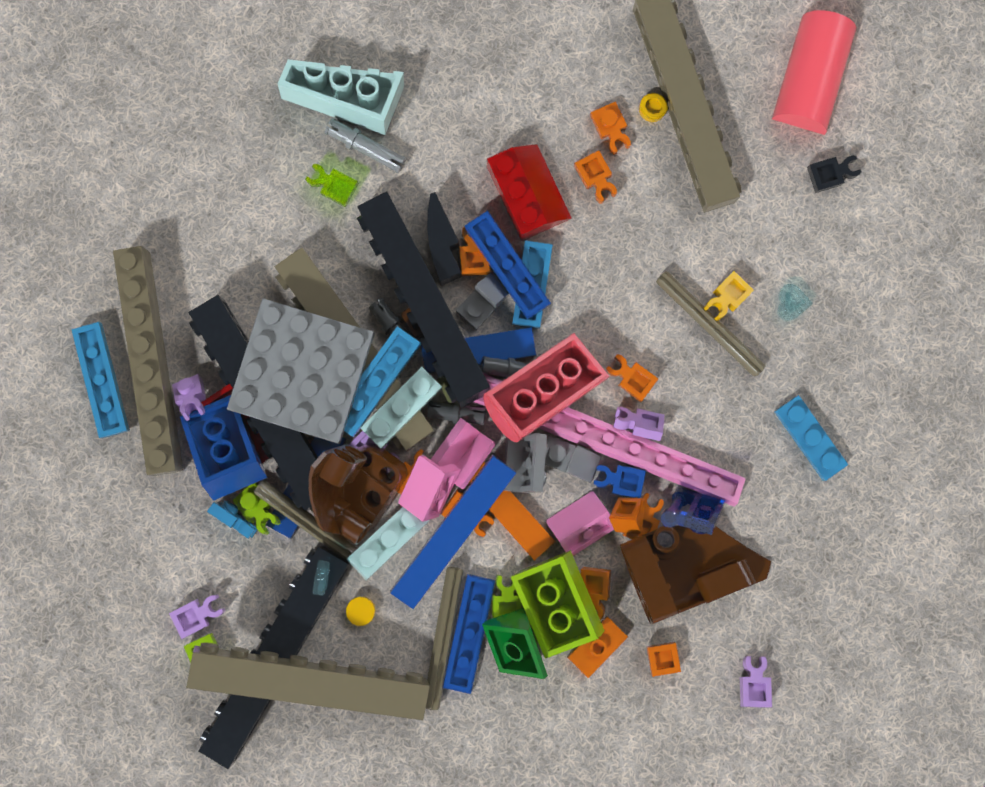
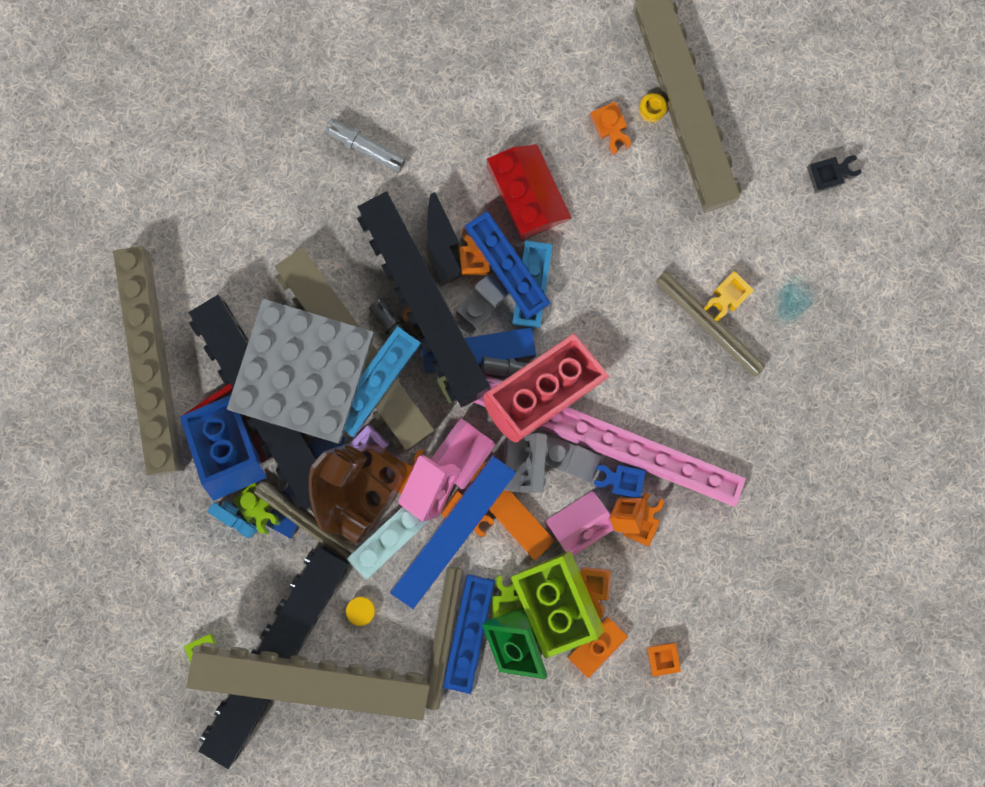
dark azure plate [71,322,130,439] -> none
lavender plate [169,594,226,639] -> none
lavender plate [172,374,206,421] -> none
light aqua wedge [278,59,404,135] -> none
clear neon green plate [305,164,359,208] -> none
clear light blue tile [313,560,330,596] -> none
light aqua plate [361,367,442,449] -> none
dark grey pin [427,401,486,425] -> none
orange plate [574,150,617,204] -> none
orange plate [605,354,658,402] -> none
lavender plate [613,407,664,441] -> none
reddish brown panel [620,520,771,625] -> none
clear blue plate [661,488,725,535] -> none
lavender plate [740,656,772,708] -> none
coral brick [772,10,857,135] -> none
dark azure plate [774,395,848,481] -> none

